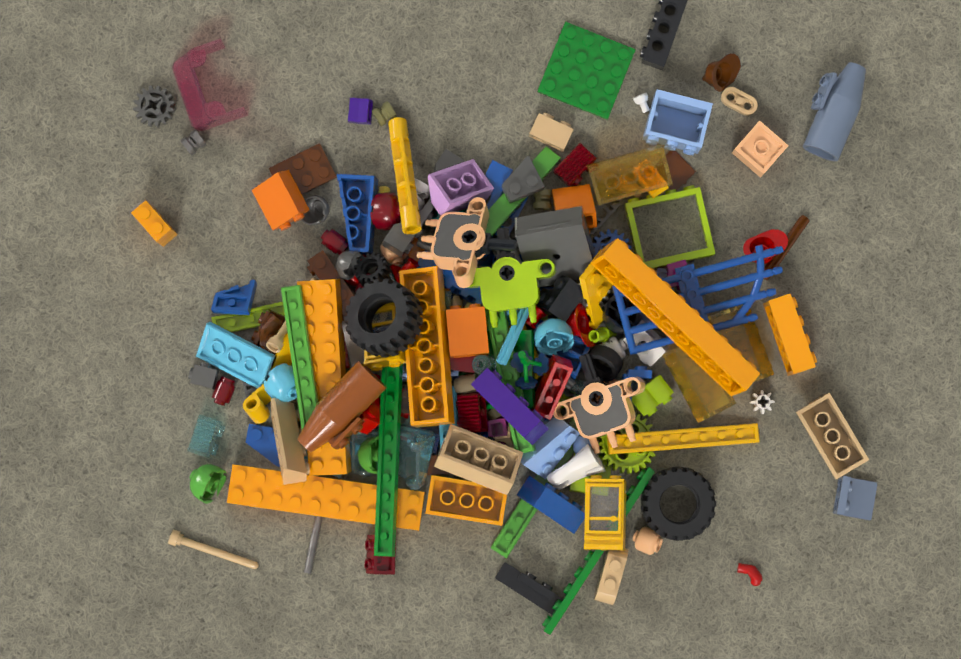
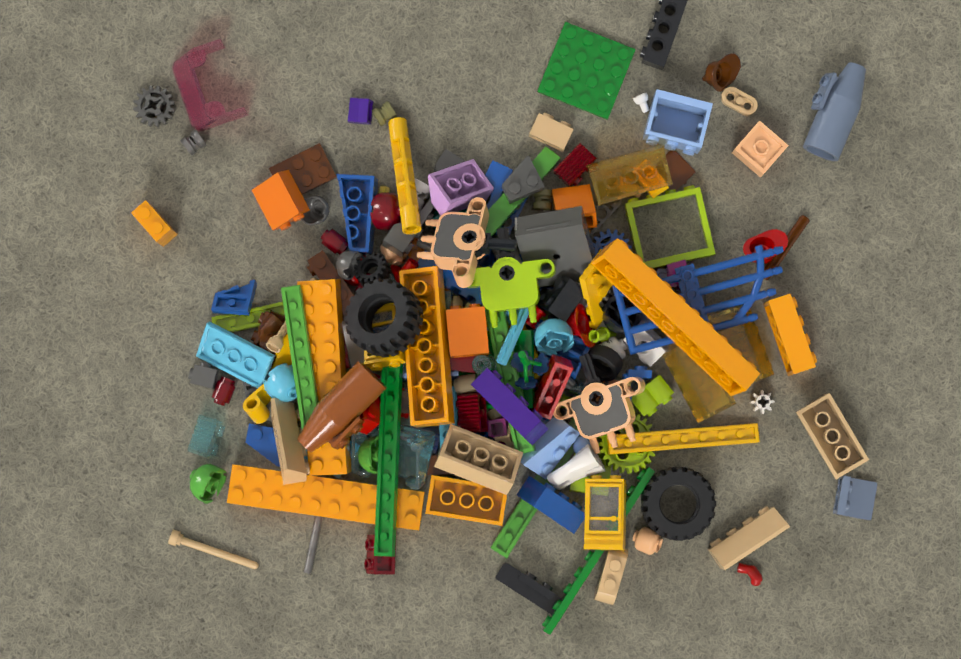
none -> tan slope [708,506,790,570]

